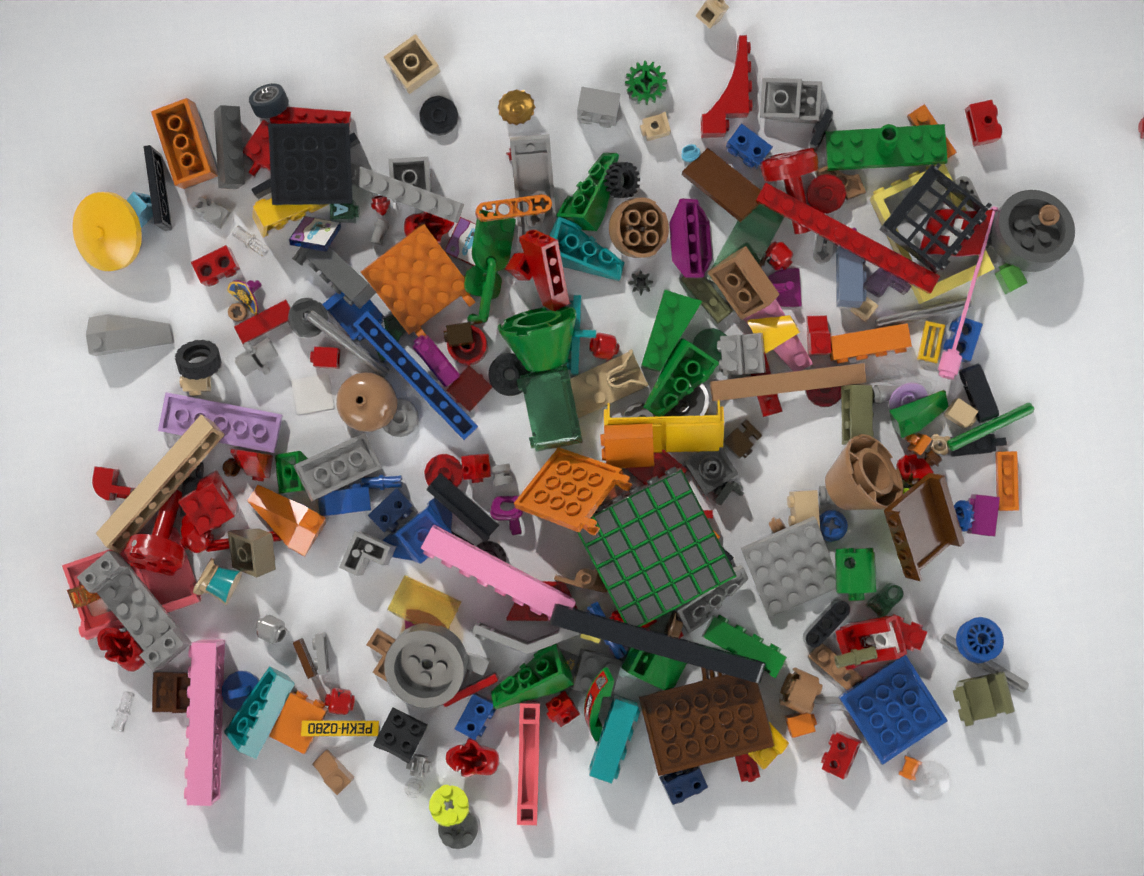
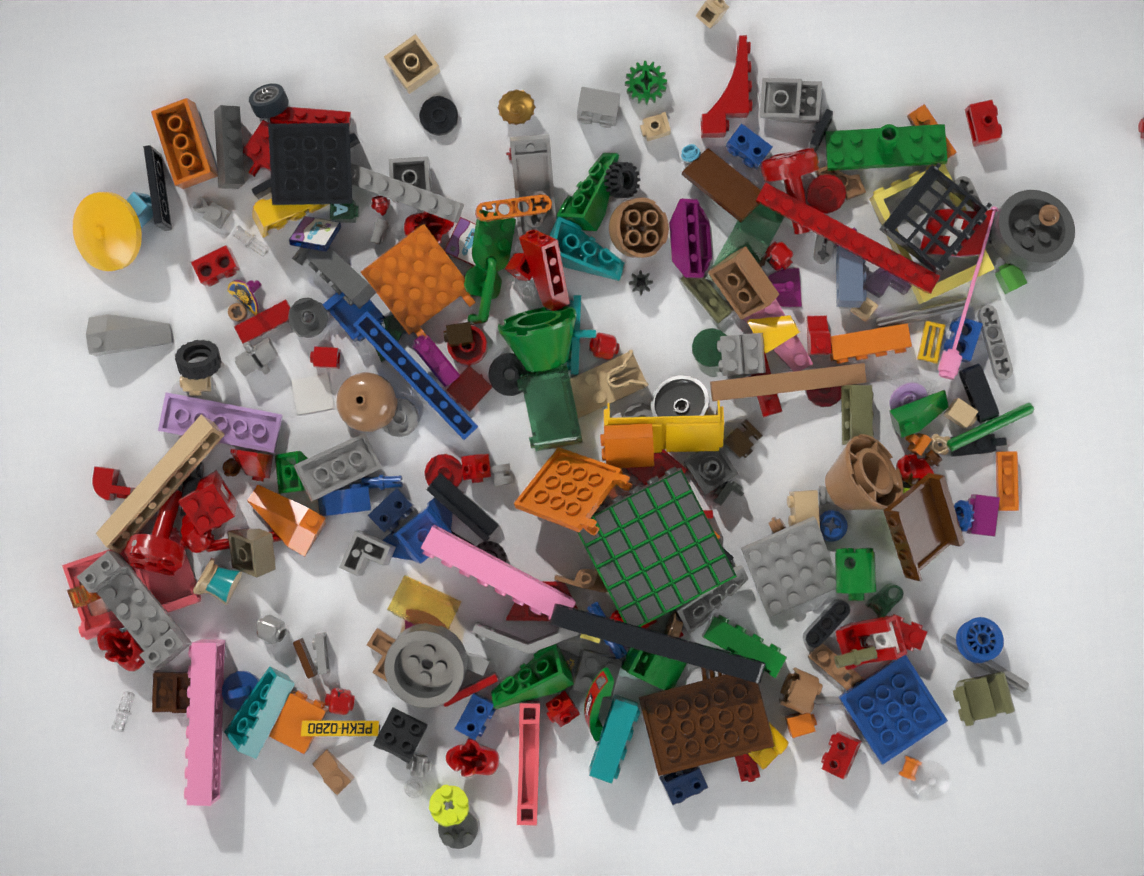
light grey axle [307,310,390,377] -> none
magenta piece [490,496,524,536] -> none
green wedge [641,290,702,373] -> none
green wedge [643,338,719,417] -> none
light grey cone [872,385,899,404] -> none
none -> light grey beam [977,305,1013,380]

